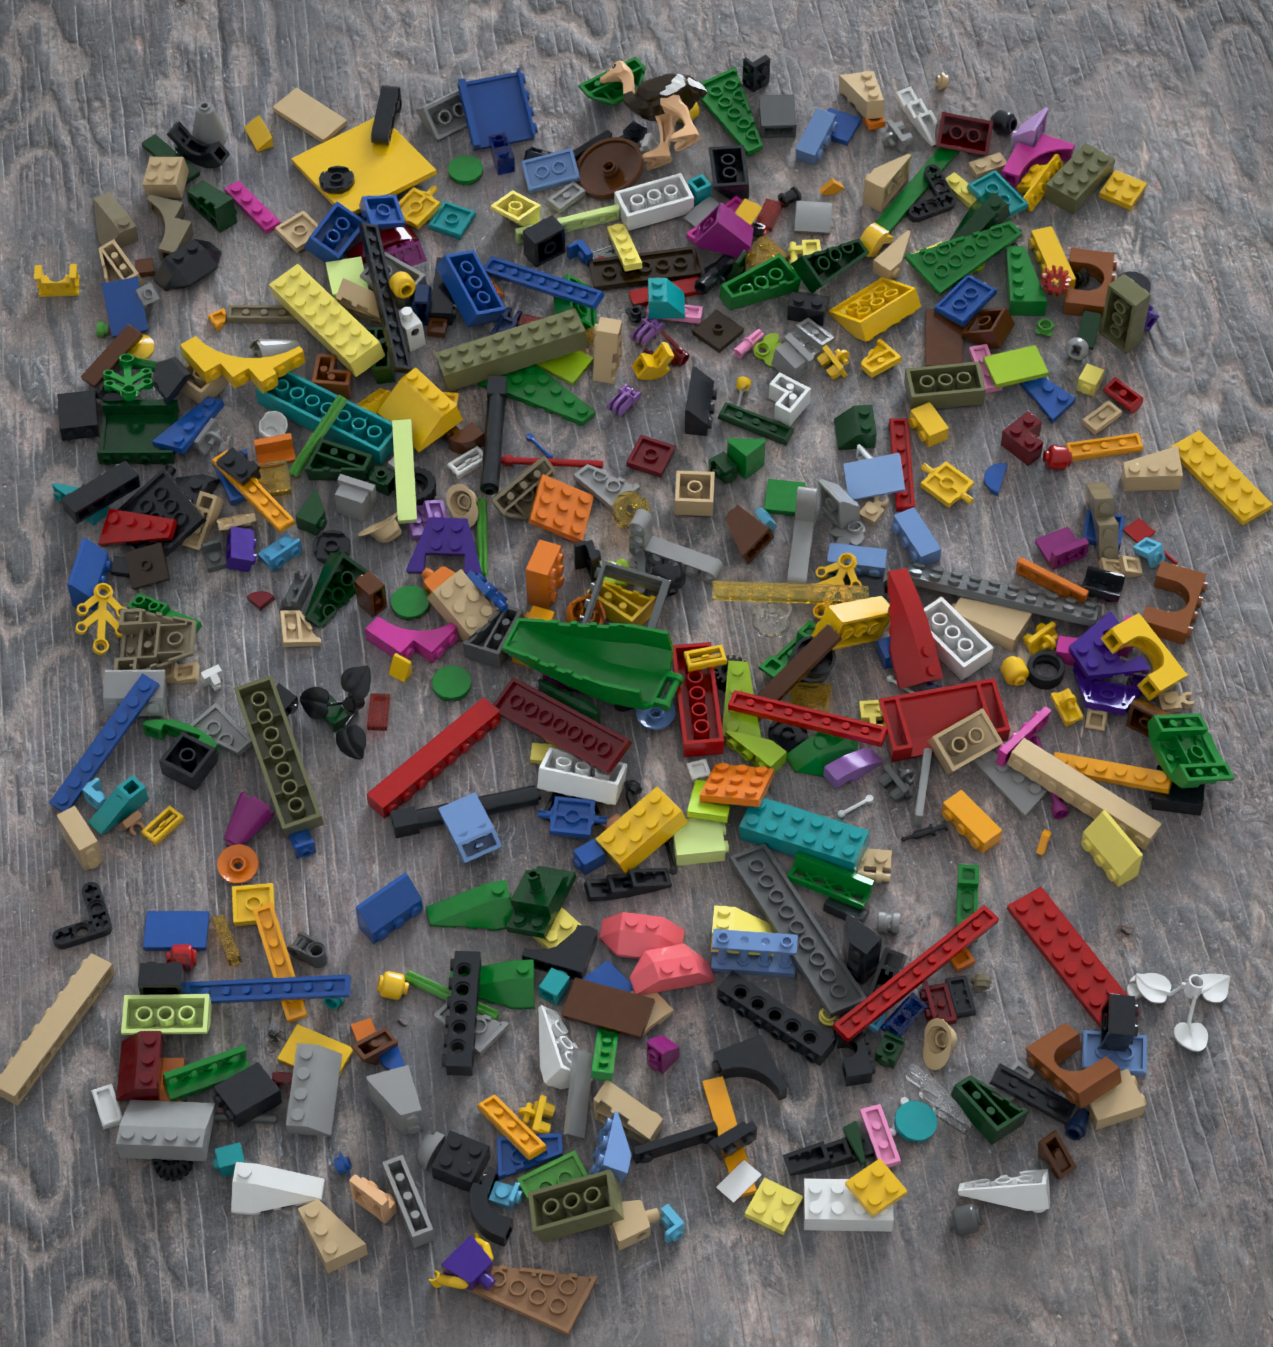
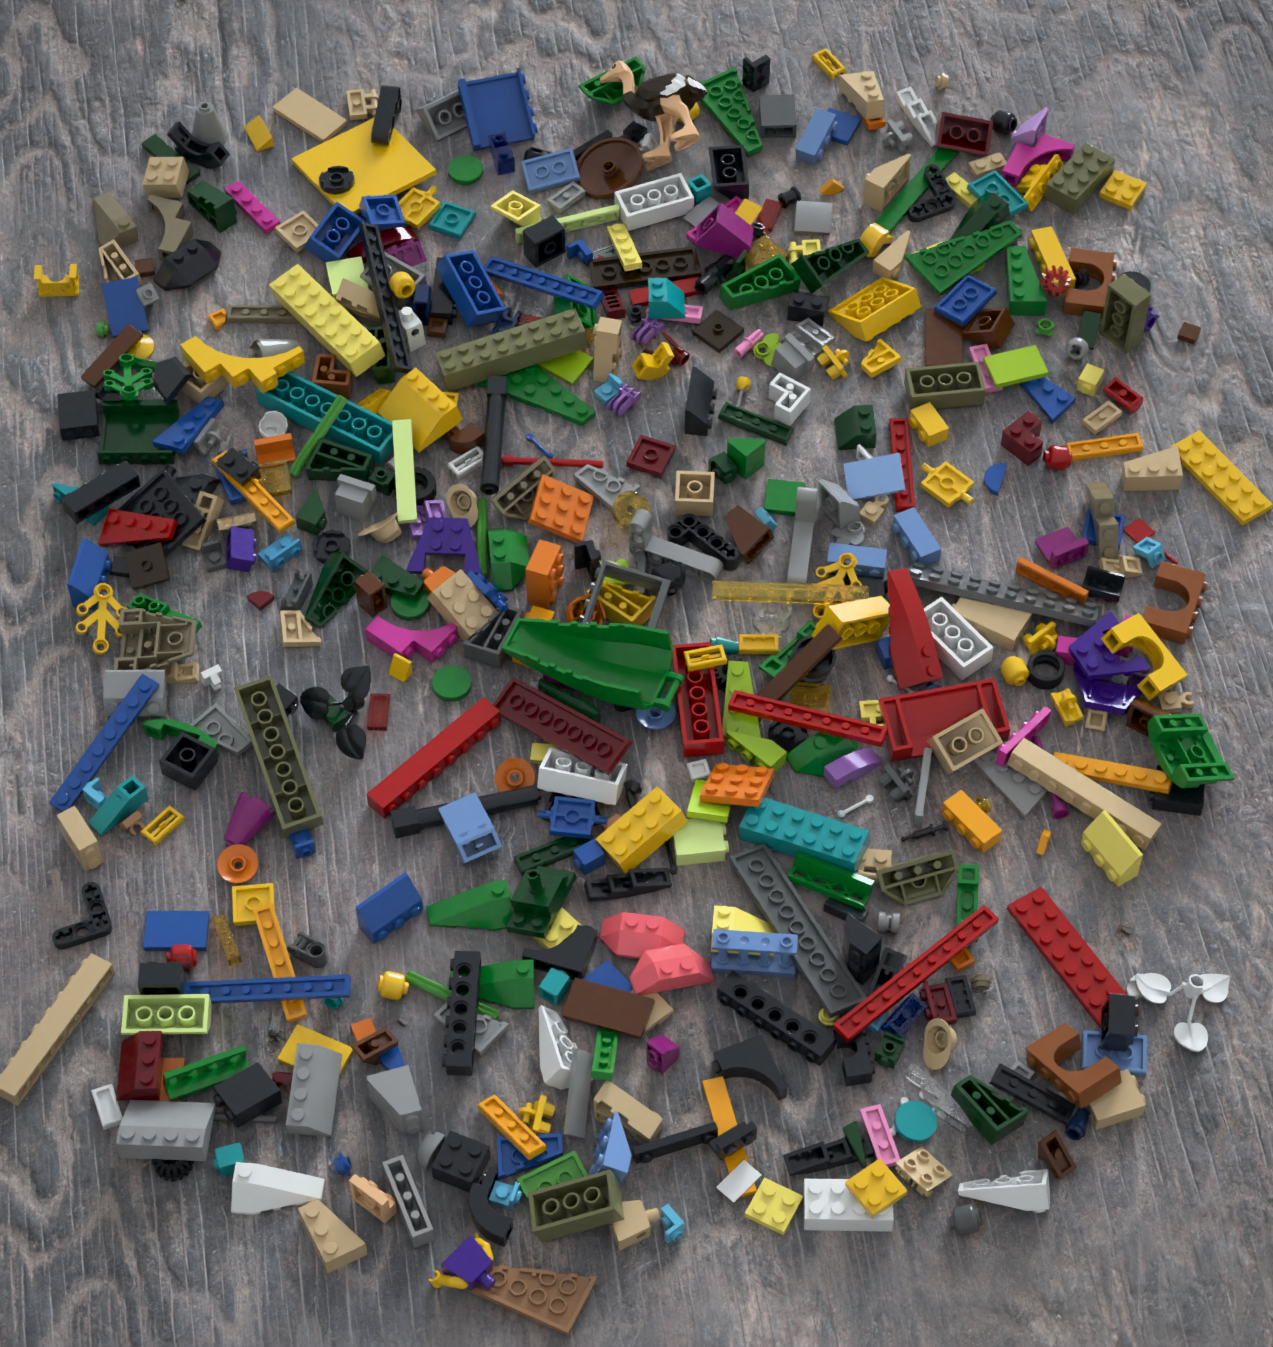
none -> tan plate [346,89,379,121]
none -> dark green wing [371,555,425,601]
none -> green wedge [488,527,529,592]
none -> orange dish [495,758,535,792]
none -> dark green tile [513,833,594,876]
none -> medium azure bracket [594,373,623,406]
none -> dark red slope [601,288,625,319]
none -> black beam [667,513,739,571]
none -> teal cone [709,636,738,654]
none -> yellow plate [739,634,778,655]
none -> yellow tile [812,48,846,80]
none -> olive wedge [876,849,959,905]
none -> tan hinge [895,1146,953,1198]
none -> clear yellow plate [974,795,992,814]
none -> reddish brown tile [1177,322,1201,344]

